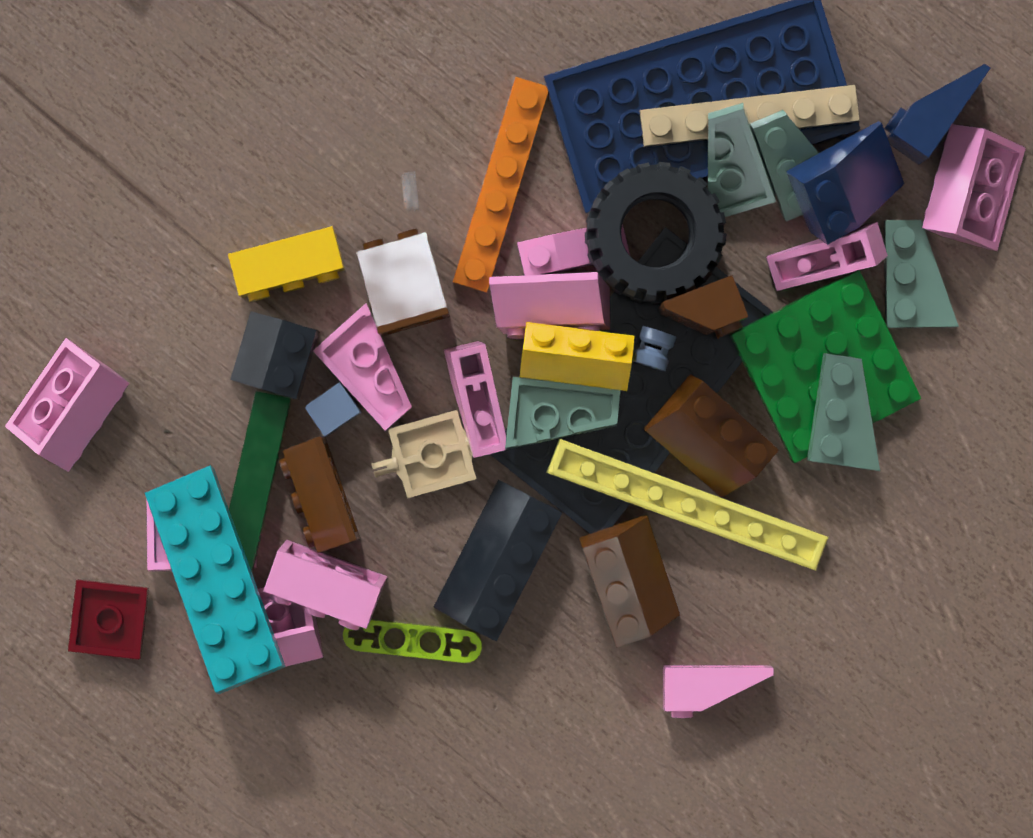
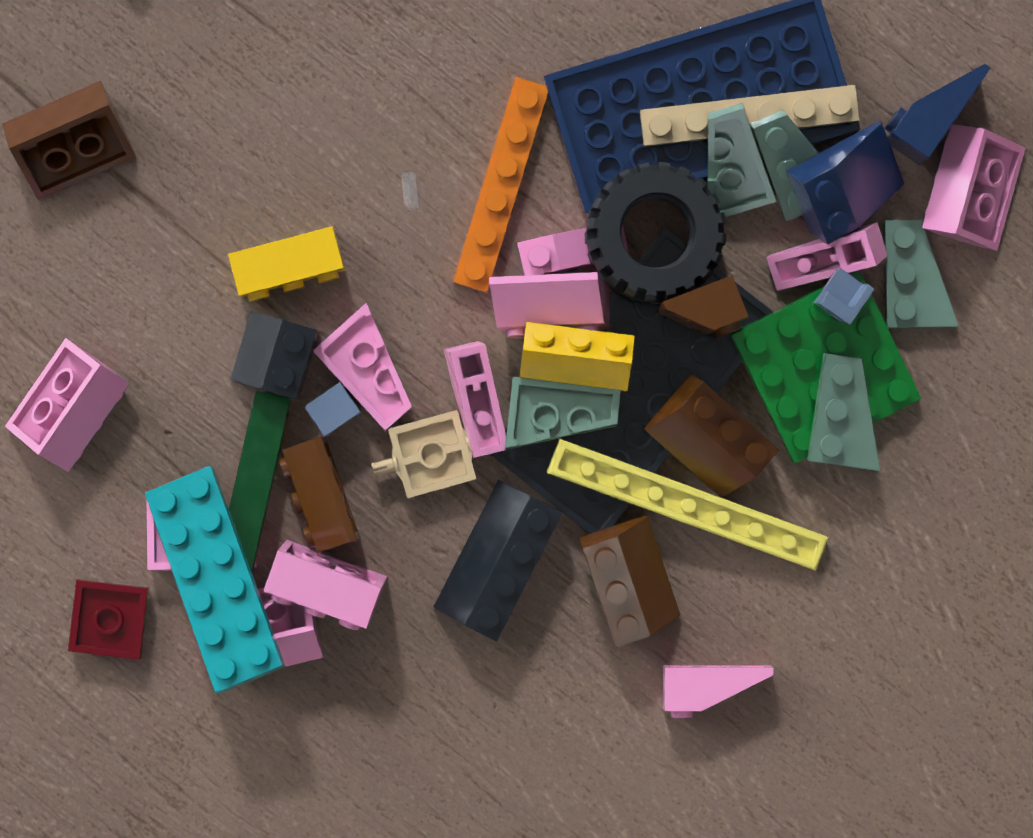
lime beam [343,619,482,663] -> none
slope [356,229,450,337] -> none
sand blue wheel [632,326,676,371] -> none
none -> reddish brown slope [2,81,136,200]
none -> sand blue panel [813,269,874,325]

